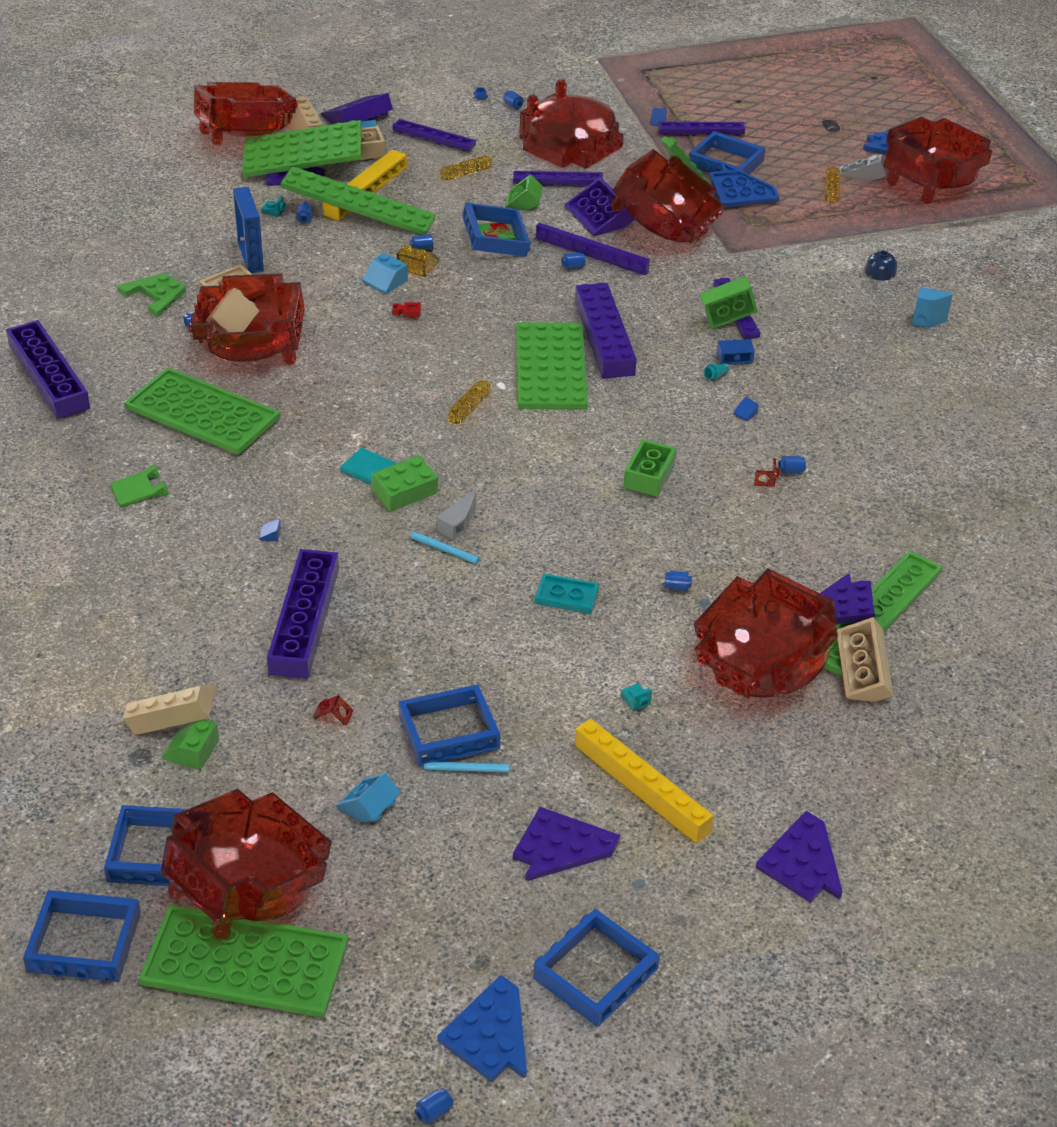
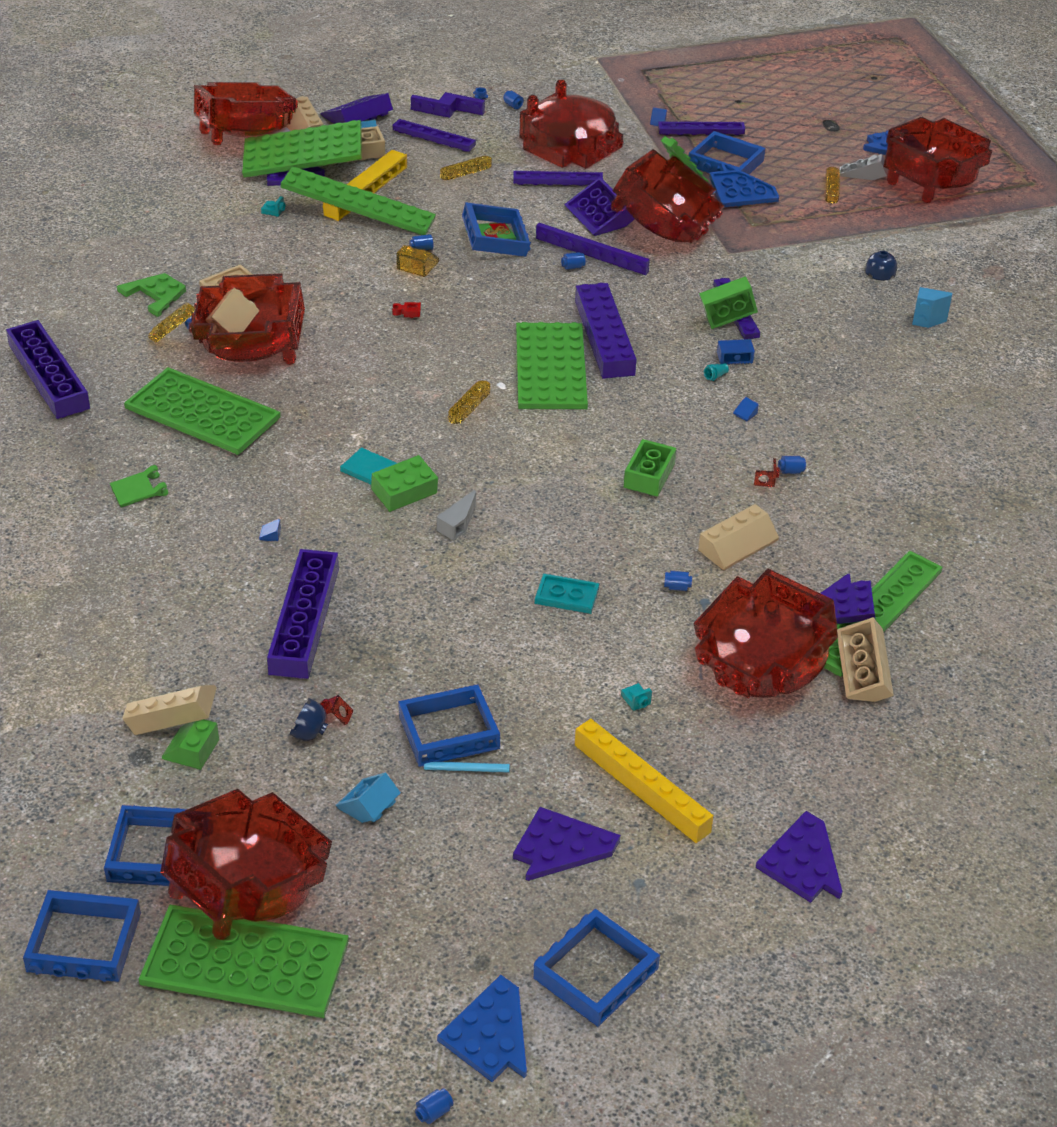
blue window [233,186,264,273] -> none
blue brick [296,202,312,224] -> none
dark azure slope [362,253,408,294] -> none
medium azure bar [411,531,480,564] -> none
bright green slope [505,174,543,211] -> none
none -> clear yellow beam [148,302,195,343]
none -> dark blue cylinder [289,698,328,741]
none -> dark purple bracket [410,92,485,118]
none -> tan slope [698,504,779,570]

